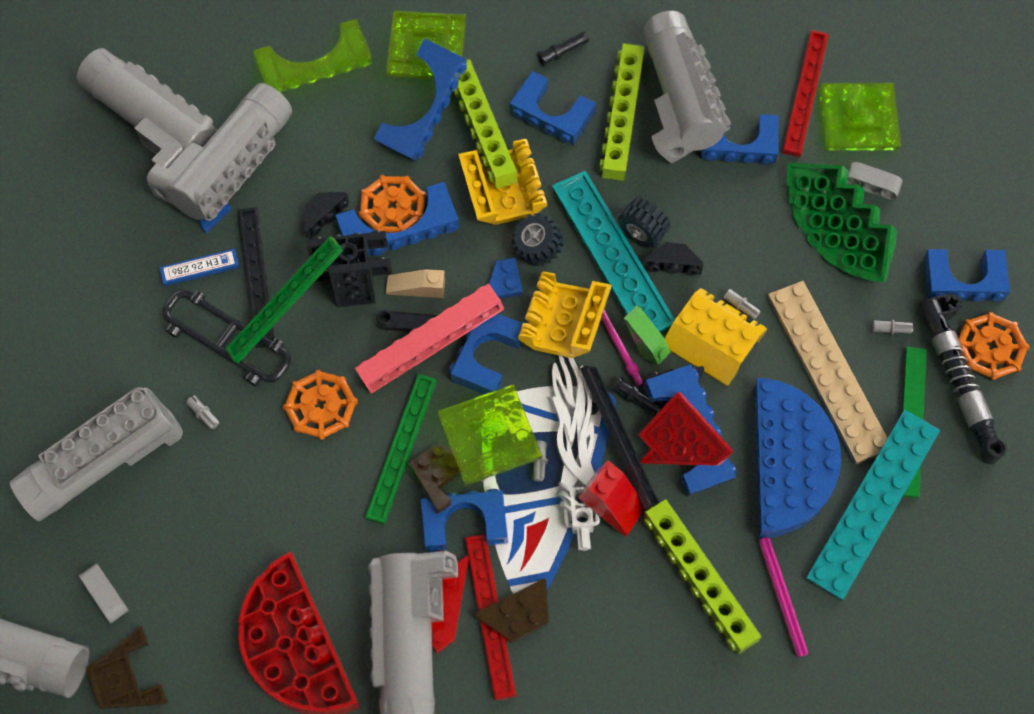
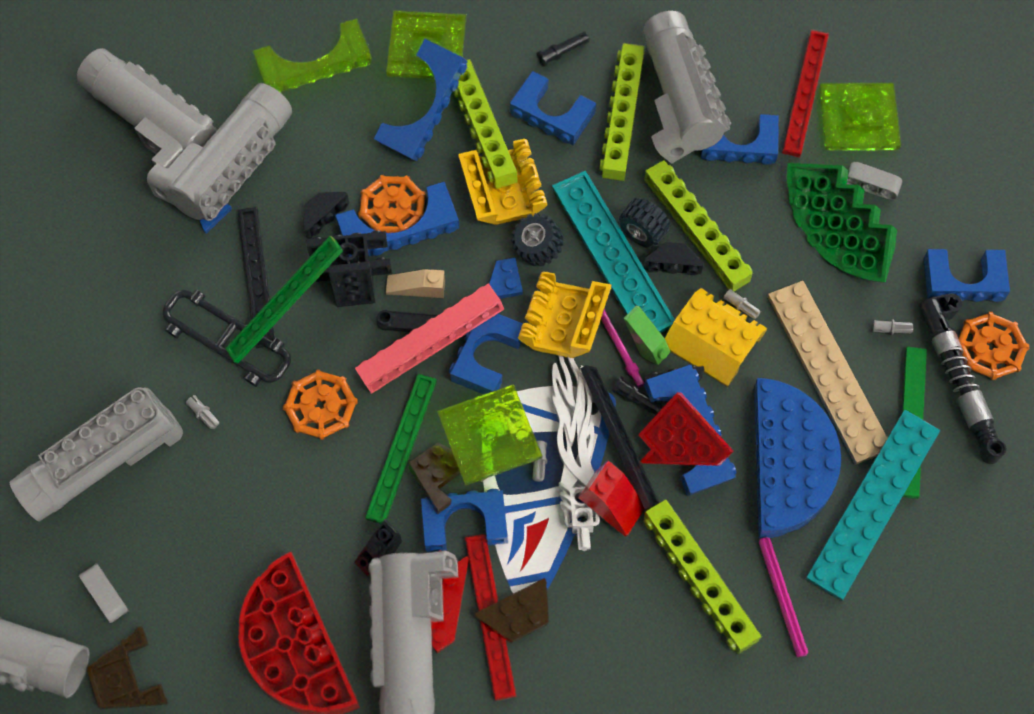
tile [160,248,240,287] -> none
none -> black slope [354,519,402,577]
none -> lime brick [644,160,753,291]

